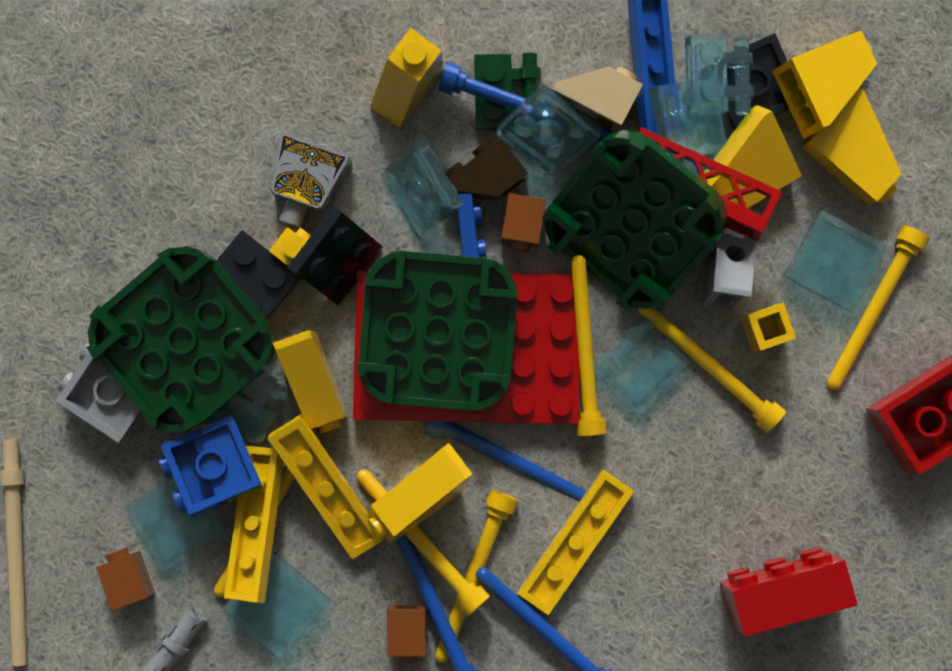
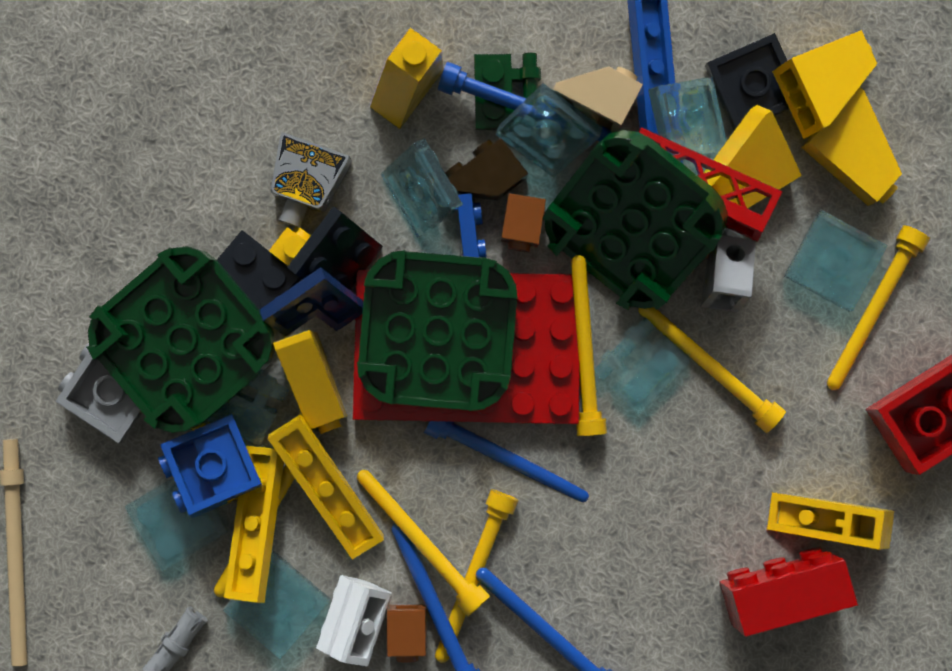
dark orange brick [96,548,155,611] -> none
yellow slope [368,443,472,545] -> none
yellow plate [517,469,635,616] -> none
clear light blue plate [685,34,754,115] -> none
yellow brick [739,302,796,352] -> none
none -> dark blue plate [260,267,363,337]
none -> white brick [316,575,392,667]
none -> yellow slope [767,492,895,550]

